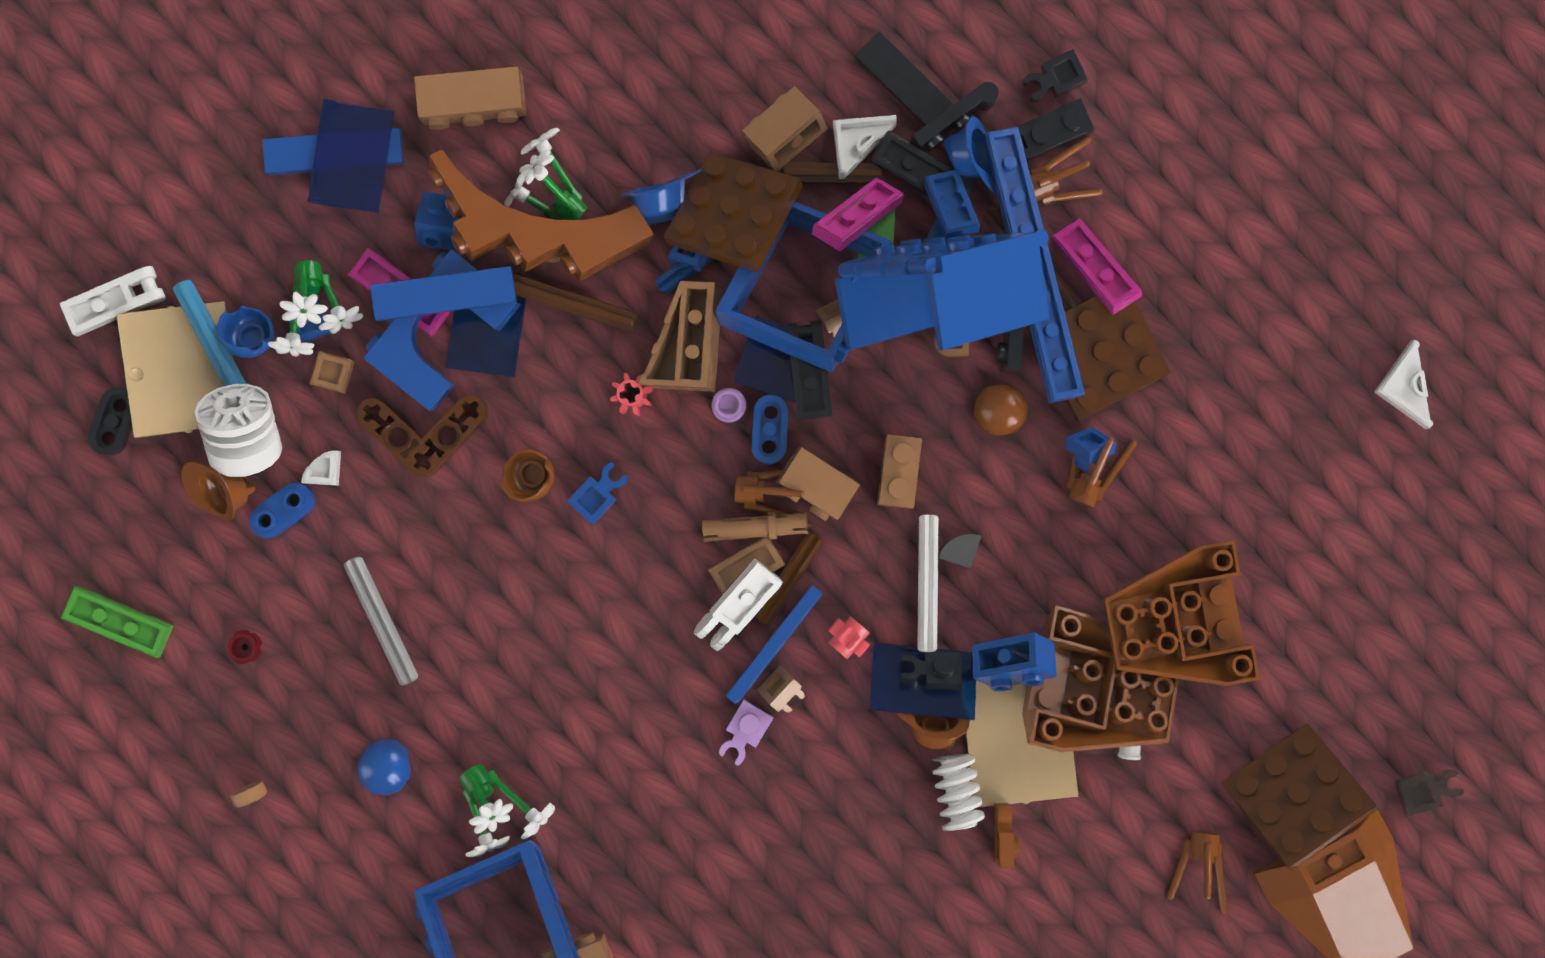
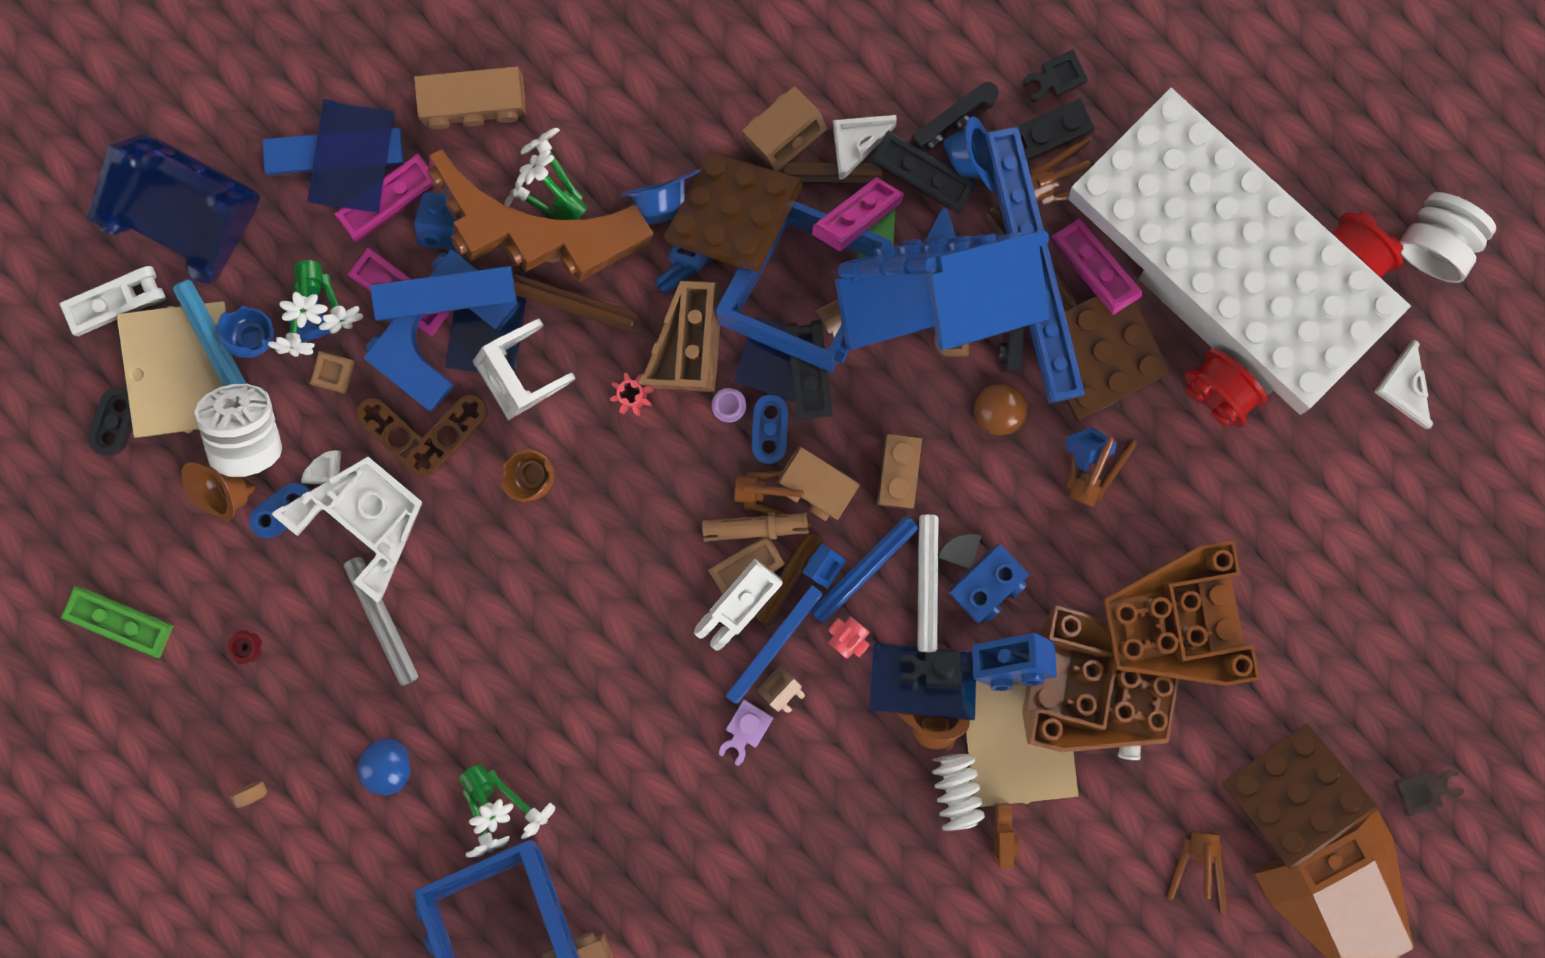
blue plate [567,462,629,525] -> none
black tile [855,31,952,126] -> none
blue plate [924,169,980,240] -> none
none -> clear blue windscreen [87,135,260,284]
none -> white wing [272,457,422,603]
none -> dark pink tile [334,154,435,243]
none -> white hose [472,319,576,420]
none -> blue plate [802,543,847,589]
none -> blue axle [811,516,918,623]
none -> blue brick [947,544,1030,623]
none -> white piece [1068,88,1411,428]
none -> white wheel [1399,192,1496,283]

